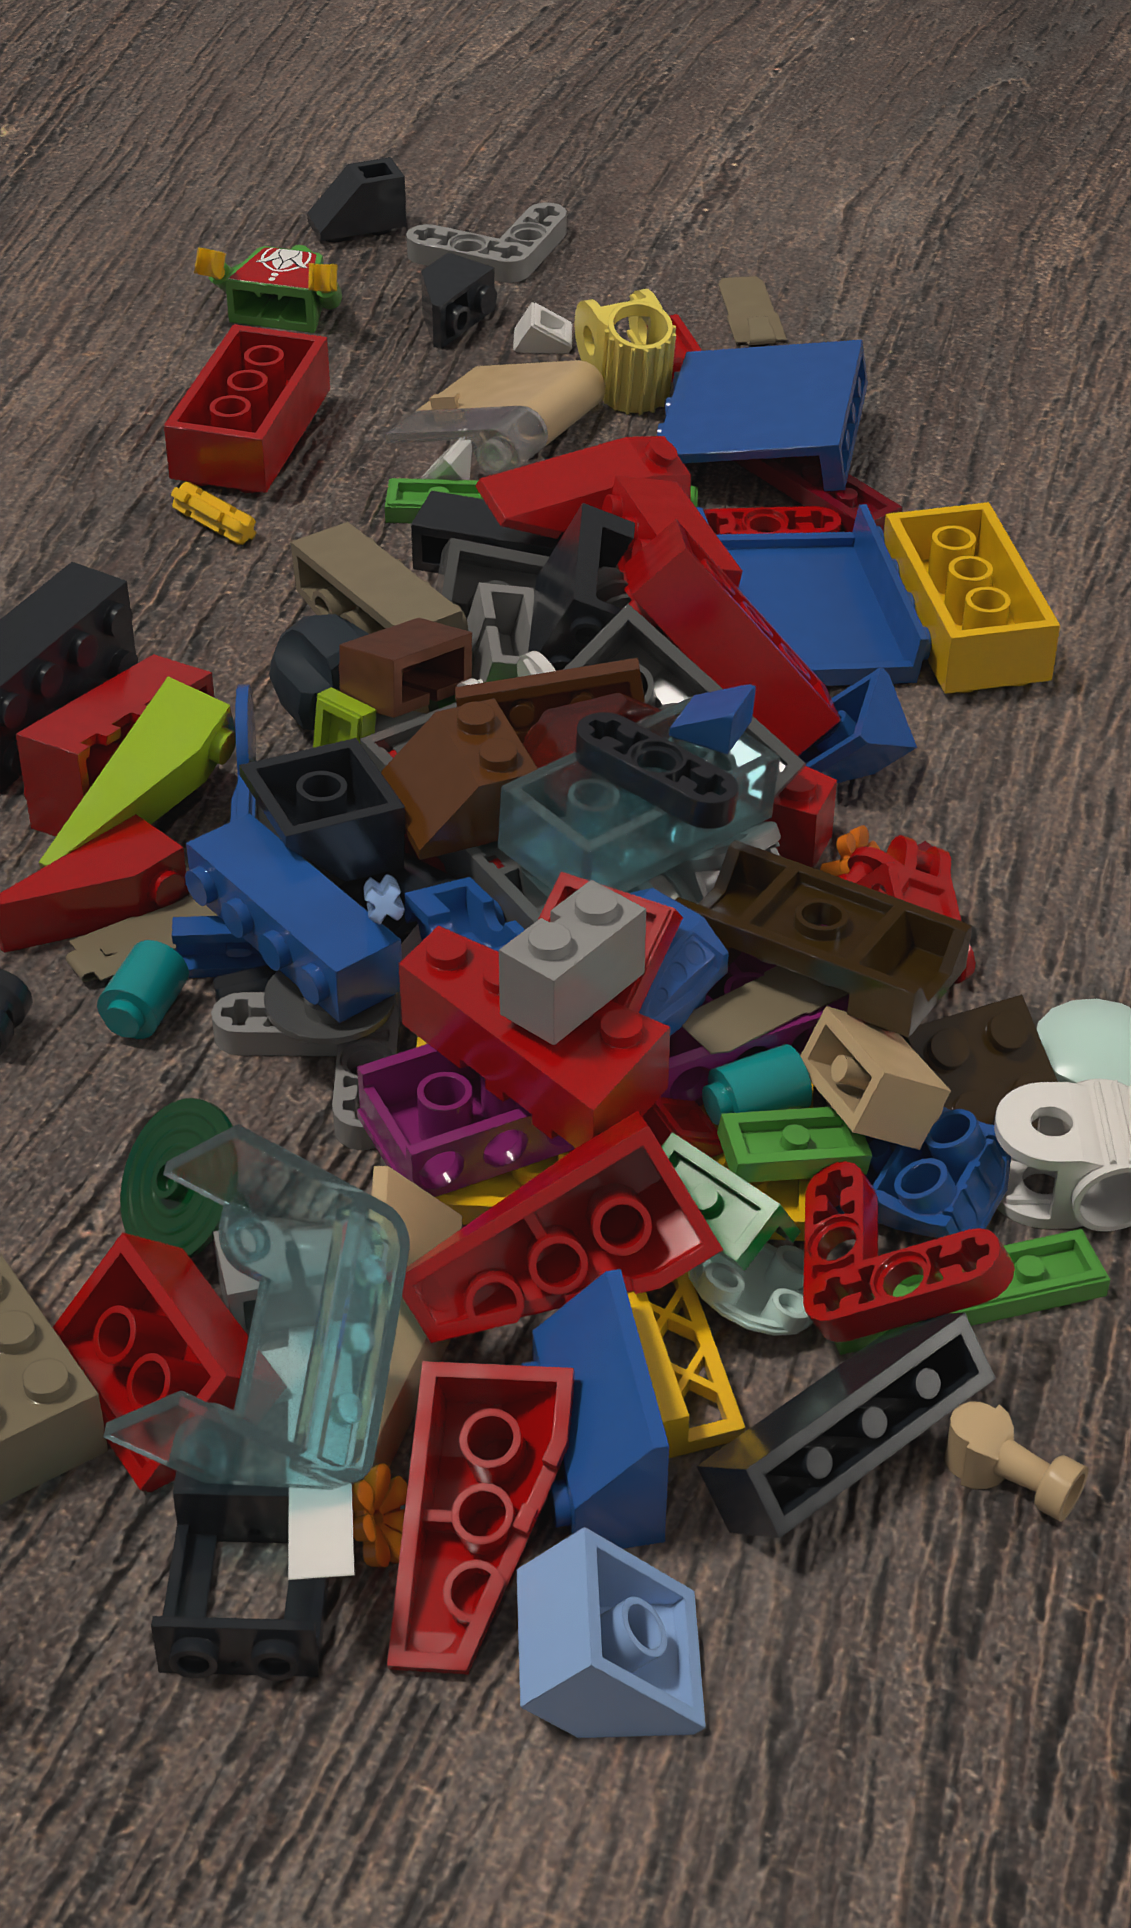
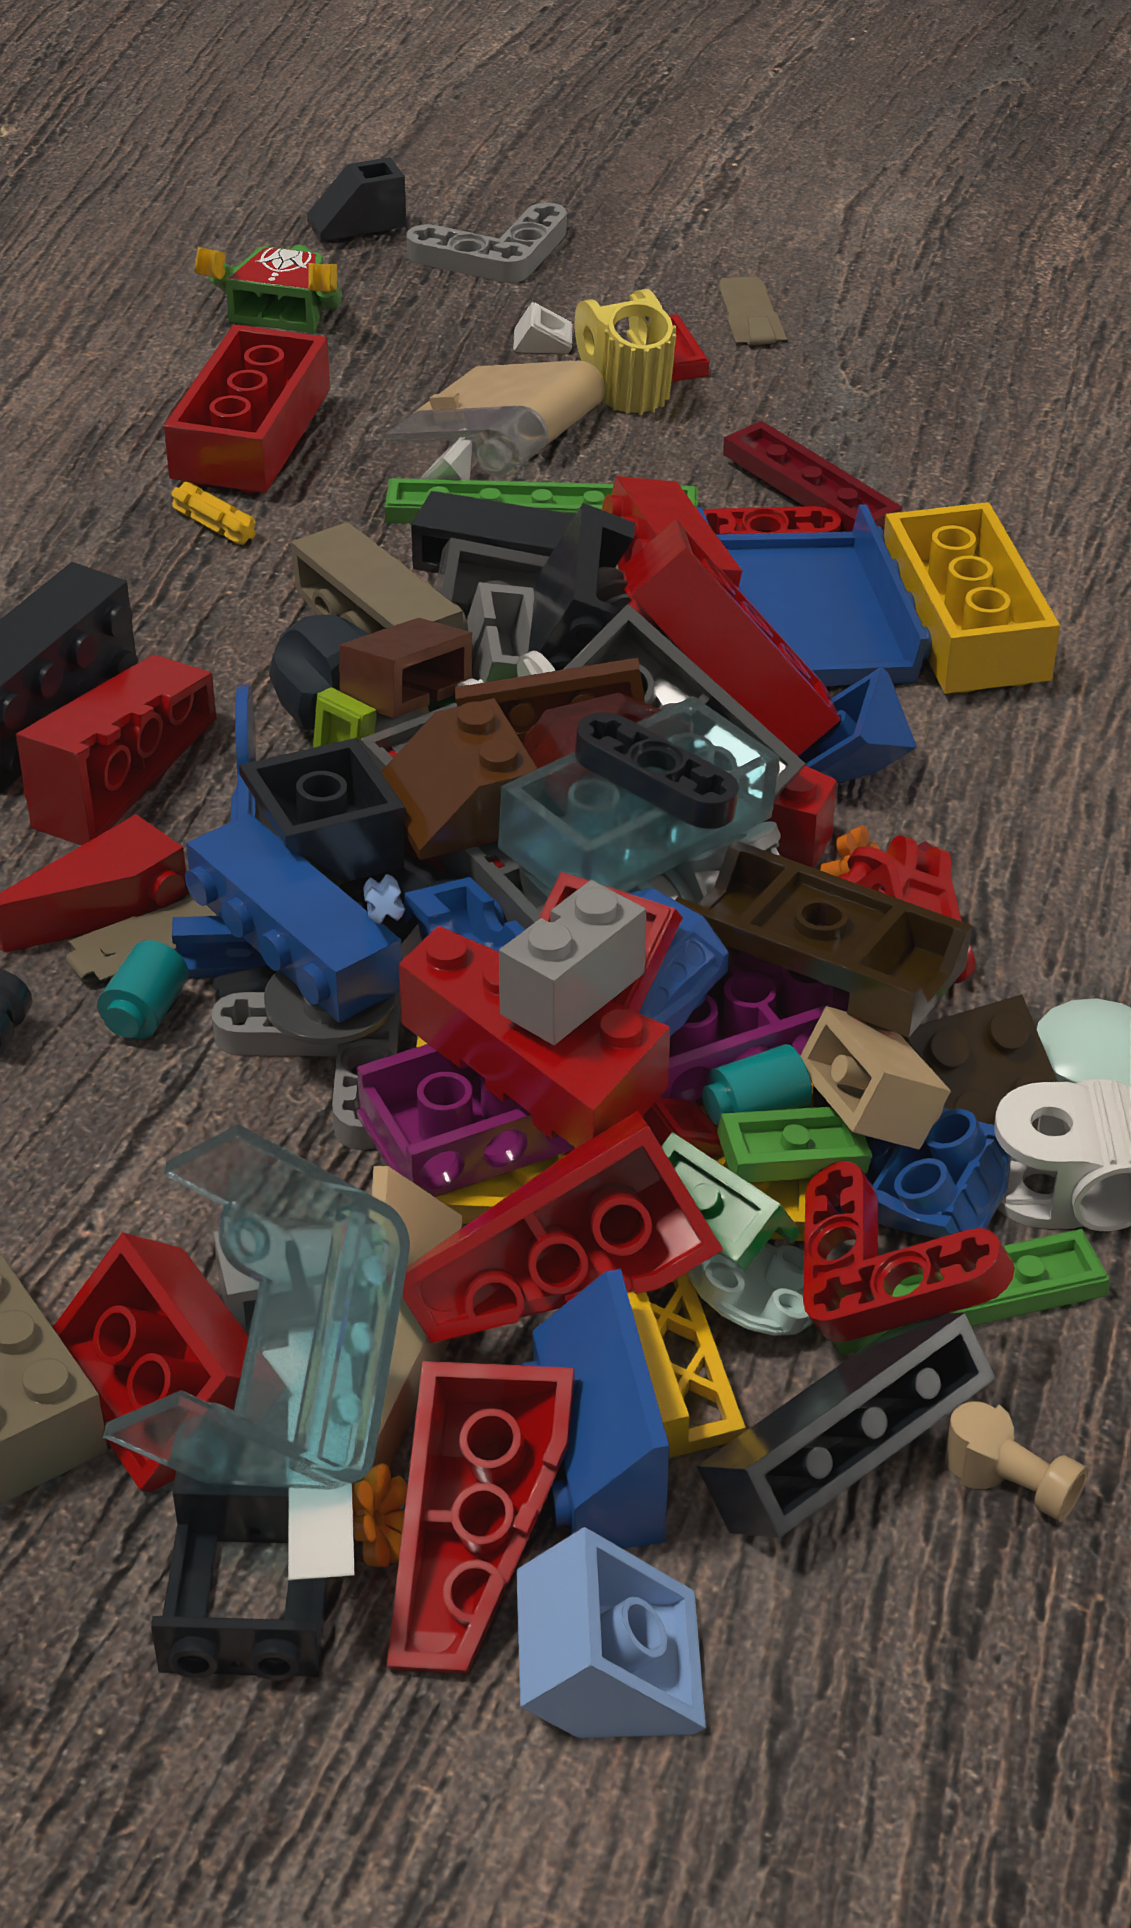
lime wedge [38,677,236,869] -> none
dark green shield [120,1098,251,1258] -> none
black slope [421,252,497,349] -> none
red wedge [475,436,691,539] -> none
blue panel [657,340,868,491] -> none
blue slope [669,684,756,754] -> none
dark tan piece [682,965,850,1054] -> none

